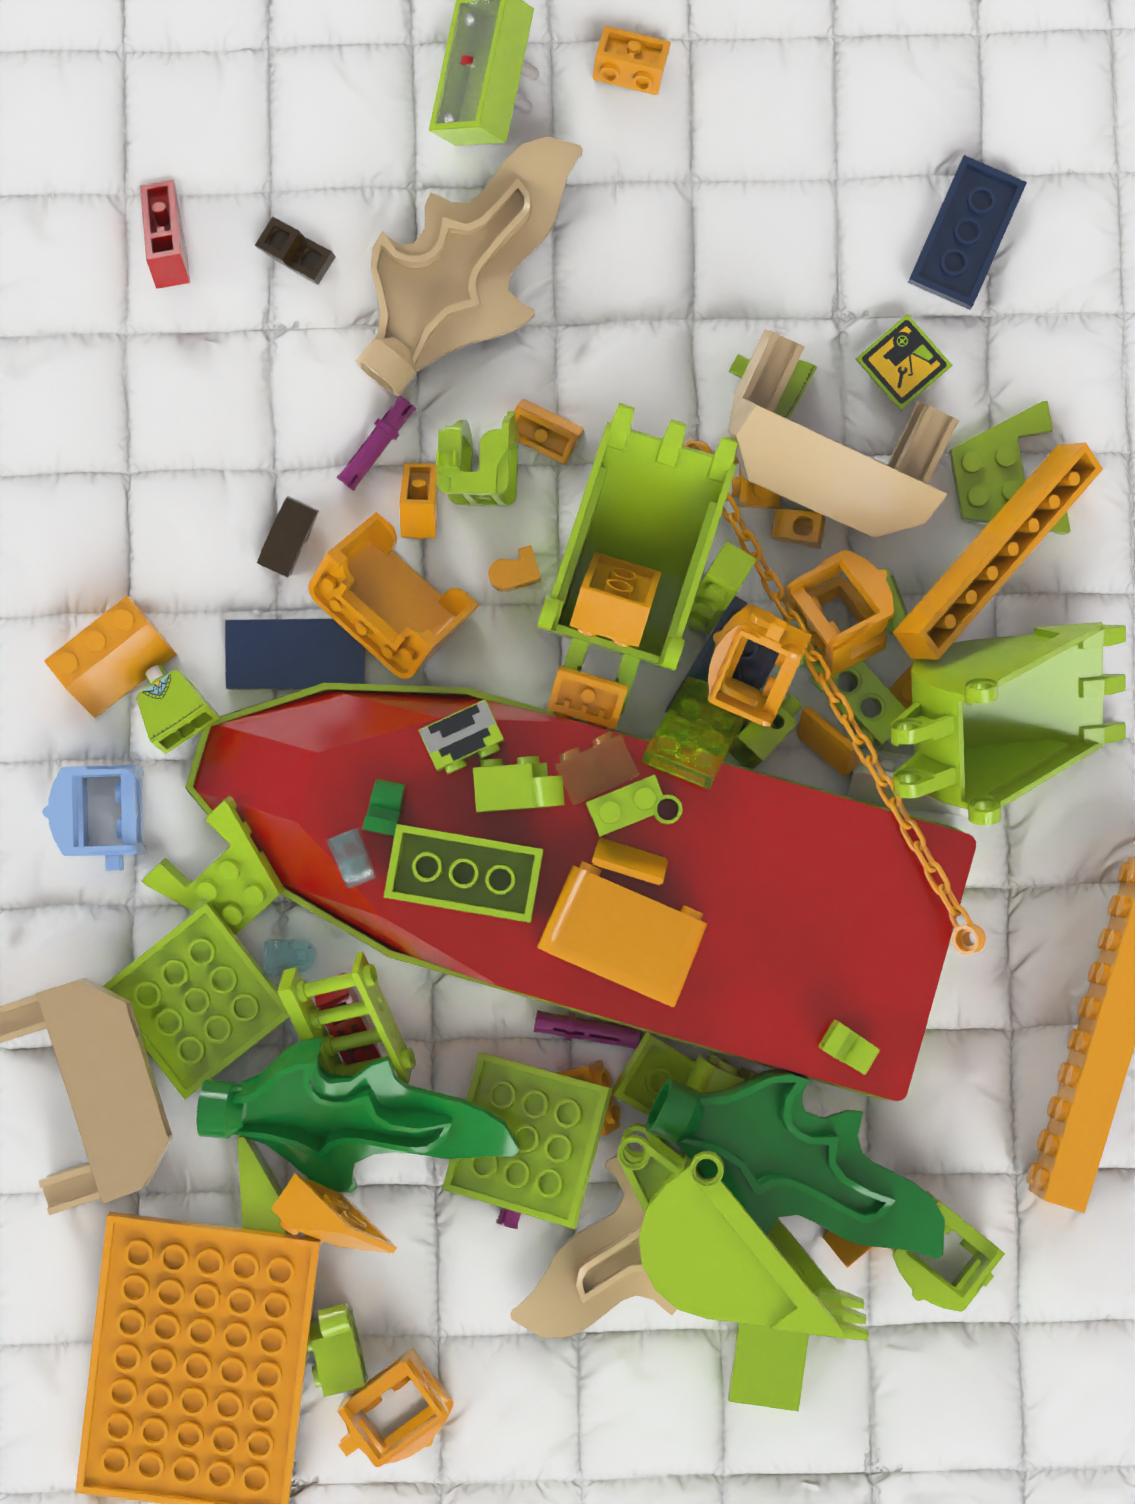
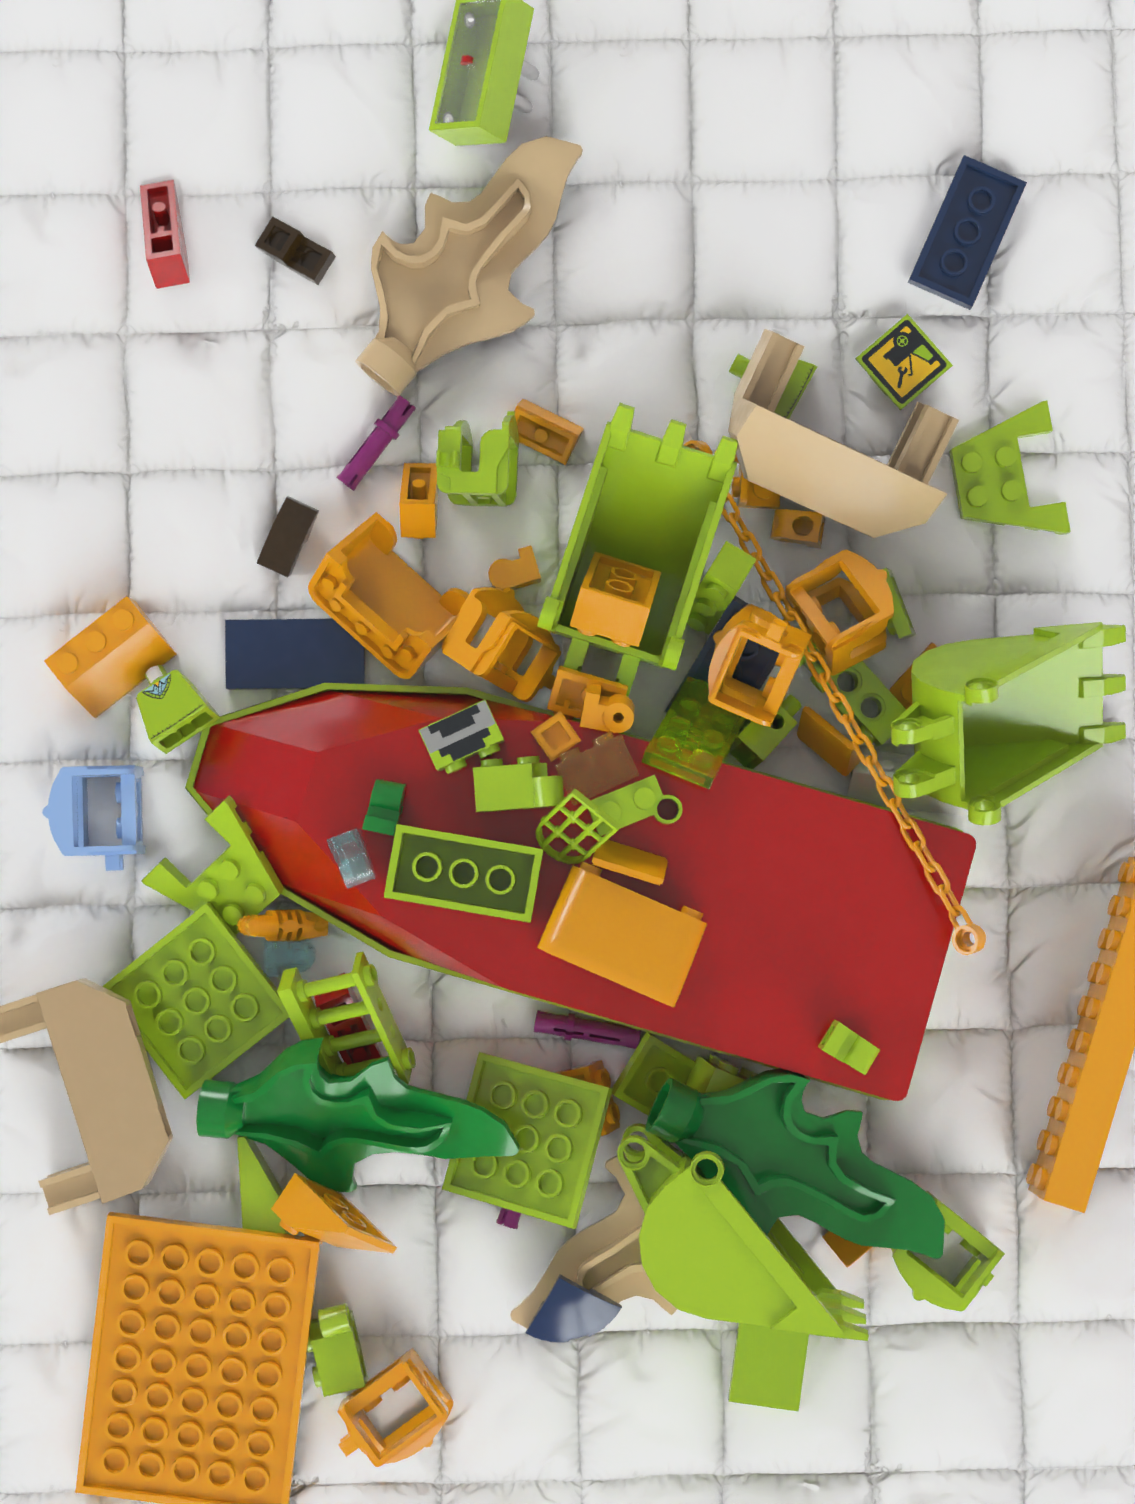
light orange bracket [592,26,671,95] -> none
light orange brick [893,442,1103,660] -> none
none -> light orange hinge [236,909,328,941]
none -> light orange animal [441,587,561,702]
none -> brick [525,1274,622,1343]
none -> light orange tile [531,711,581,762]
none -> lime window [536,788,621,864]
none -> light orange leg [580,683,635,733]

